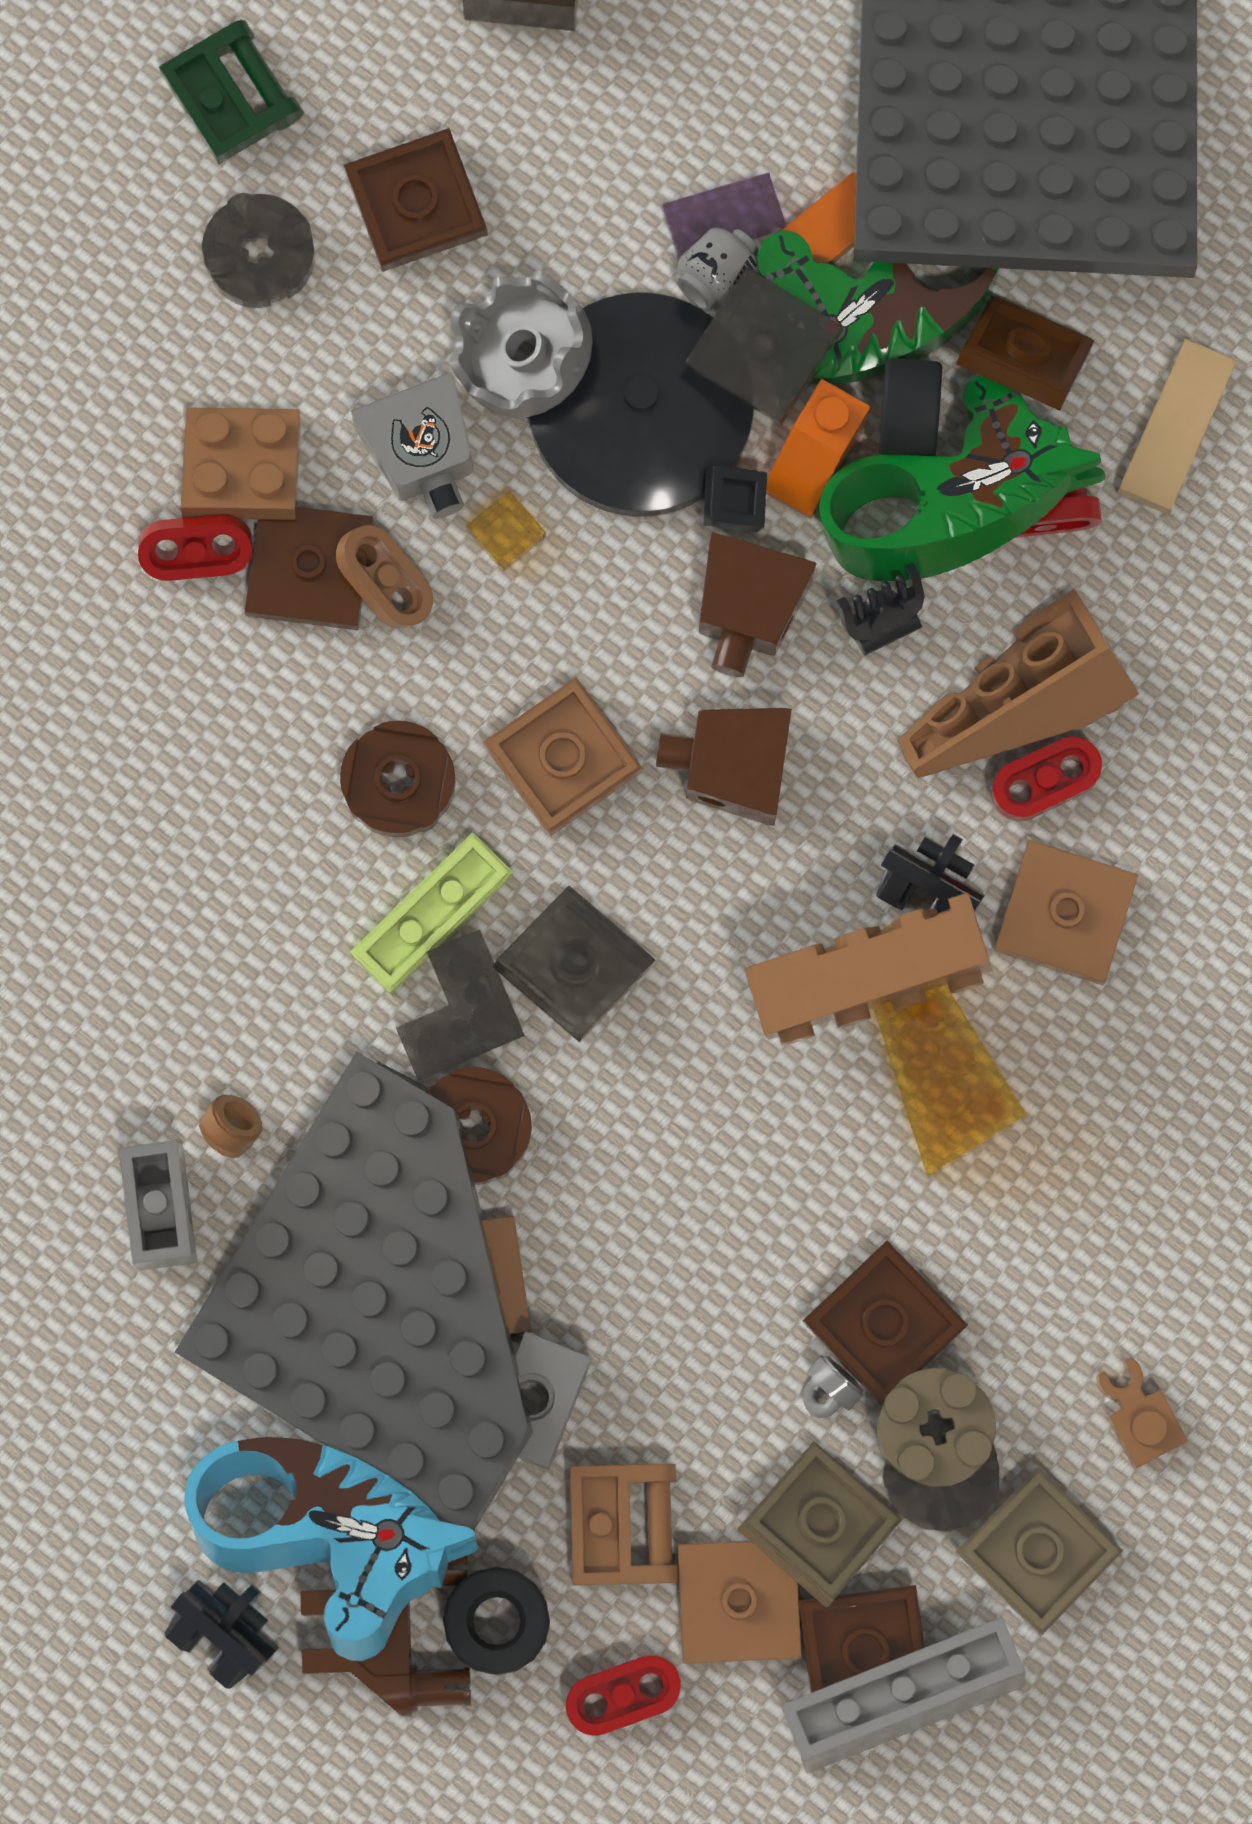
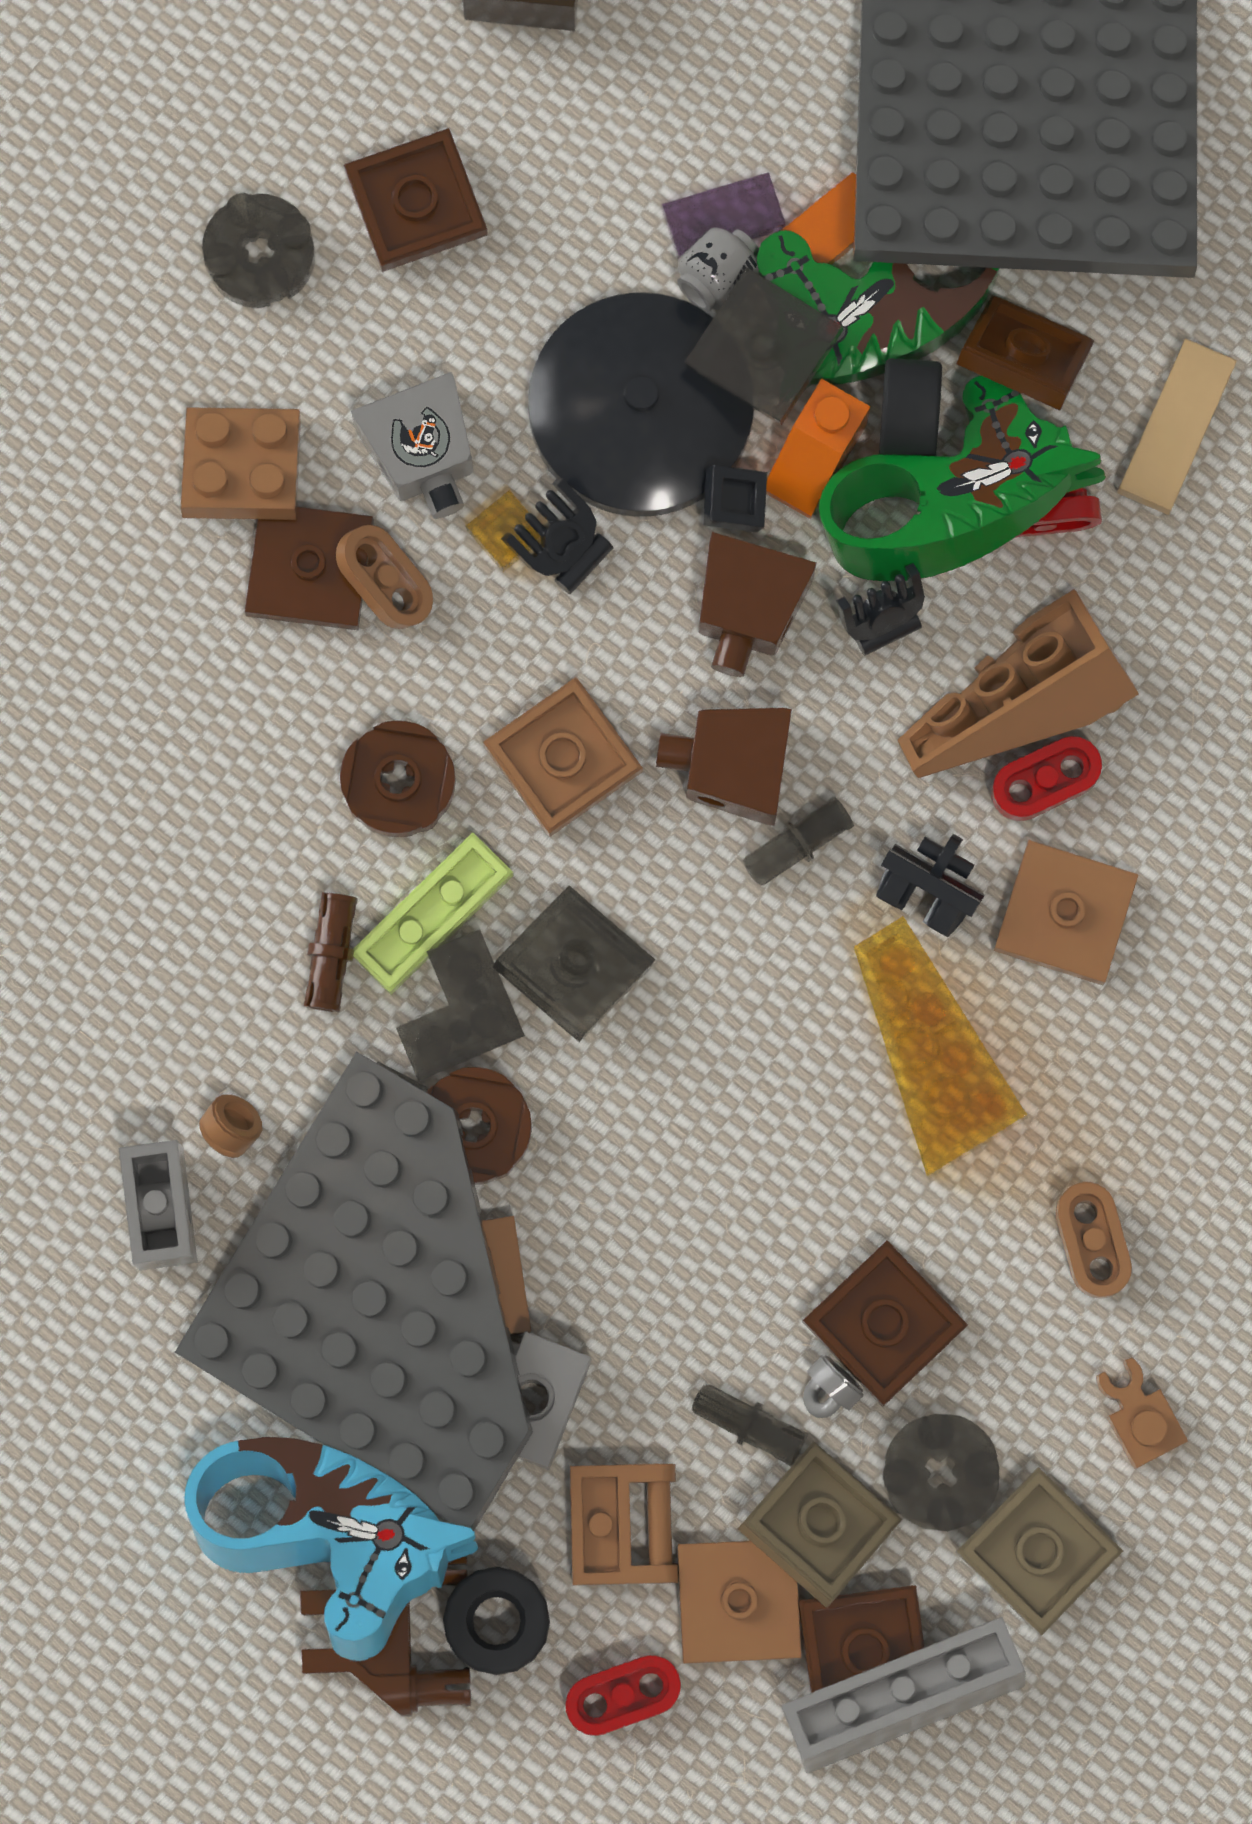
red plate [138,514,252,581] -> none
dark green plate [159,20,304,165] -> none
black hips [164,1580,279,1689] -> none
light grey plate [449,270,593,418] -> none
medium nougat wedge [744,893,993,1046] -> none
dark tan plate [877,1368,996,1488] -> none
none -> reddish brown pin [303,892,358,1012]
none -> black piece [501,477,613,595]
none -> clear smoke axle [691,1385,808,1467]
none -> clear smoke axle [743,797,854,886]
none -> medium nougat plate [1056,1182,1132,1299]

